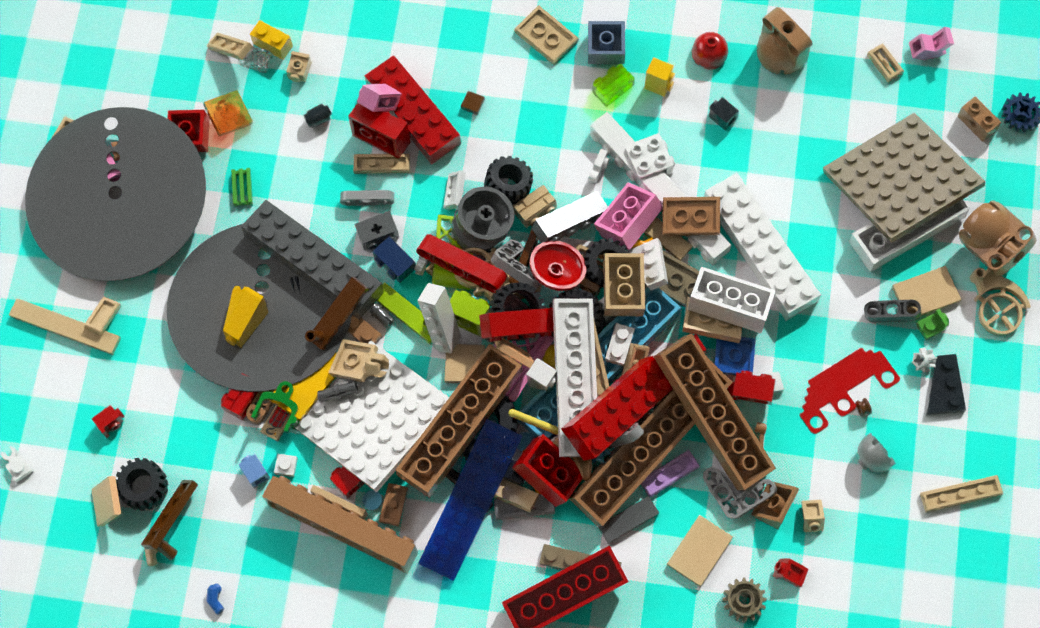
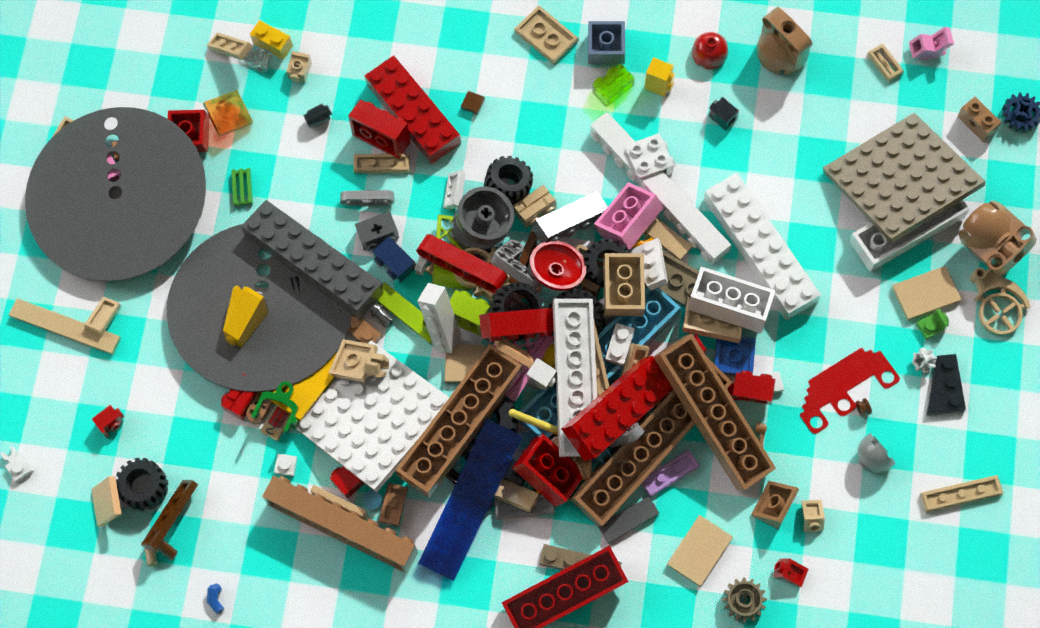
medium blue brick [238,454,270,488] -> none
reddish brown piece [305,277,369,350] -> none
dark grey pin [317,380,358,403] -> none
bright pink brick [357,84,402,112] -> none
white plate [589,149,610,184] -> none
medium nougat tile [662,197,721,236] -> none
light grey beam [703,467,777,519] -> none
dark grey beam [864,299,921,322] -> none

